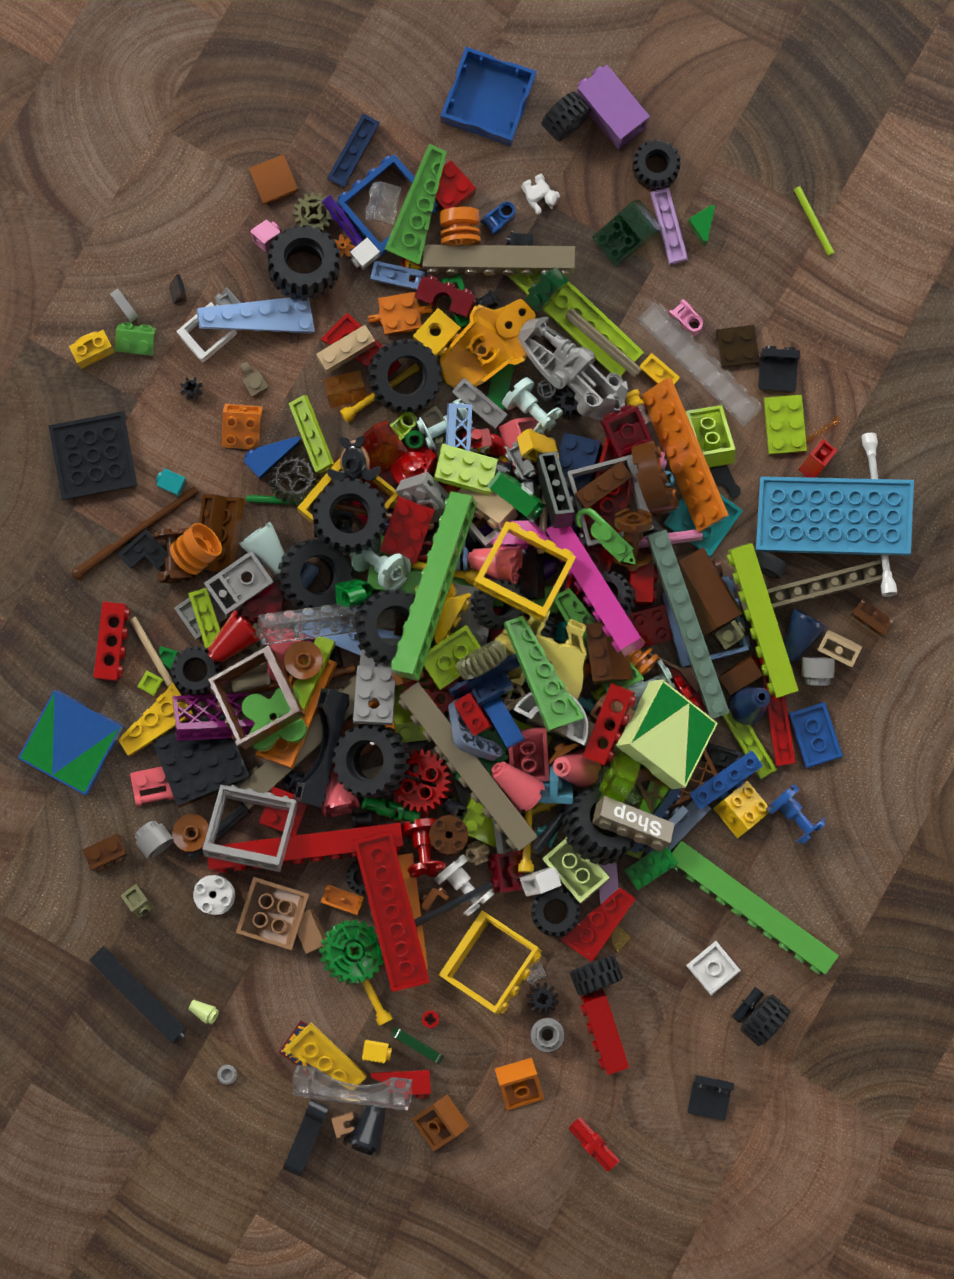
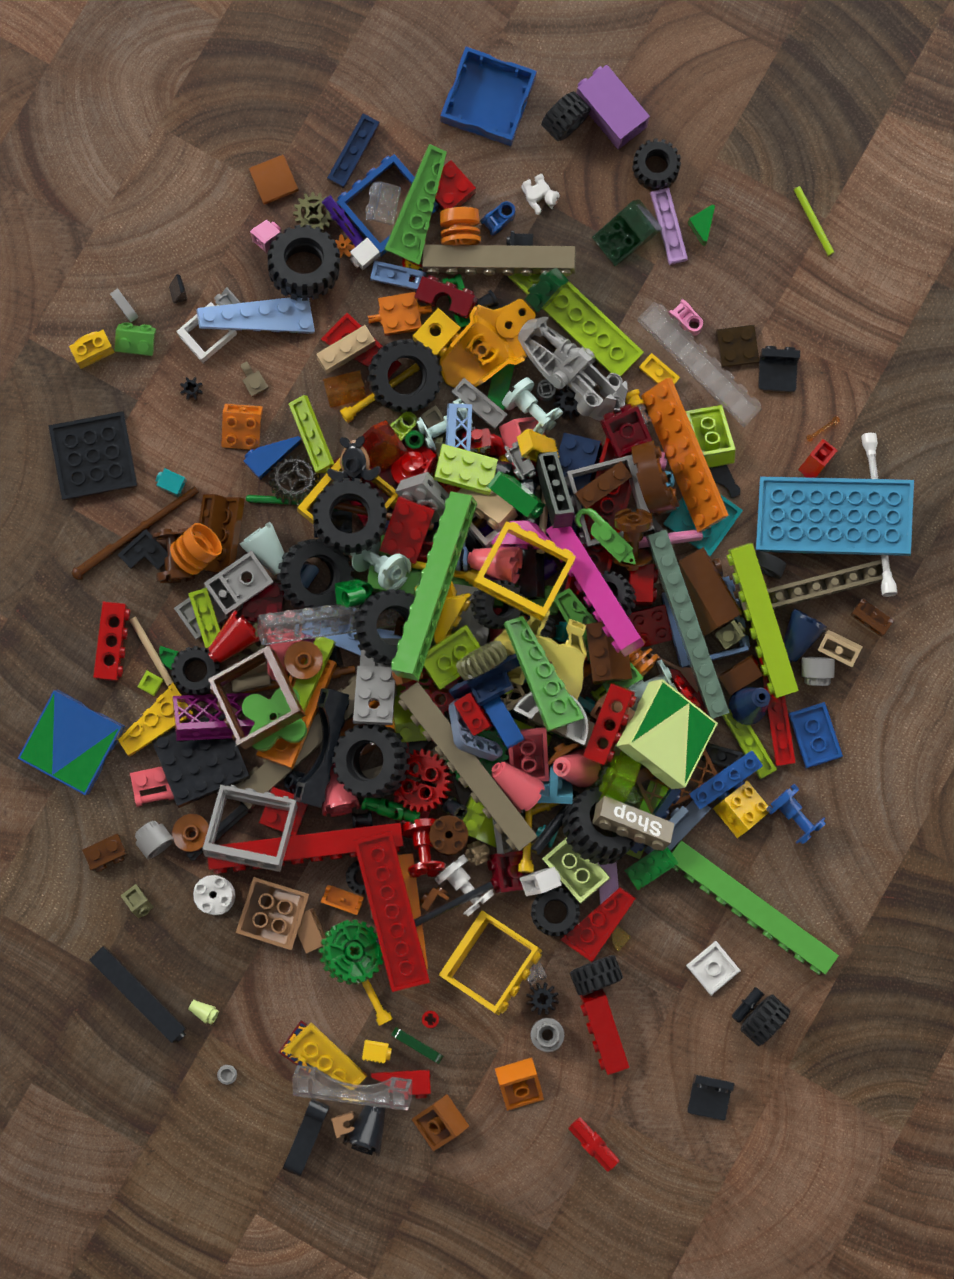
dark tan axle [565,309,641,377] -> none
lime plate [763,395,807,455] -> none

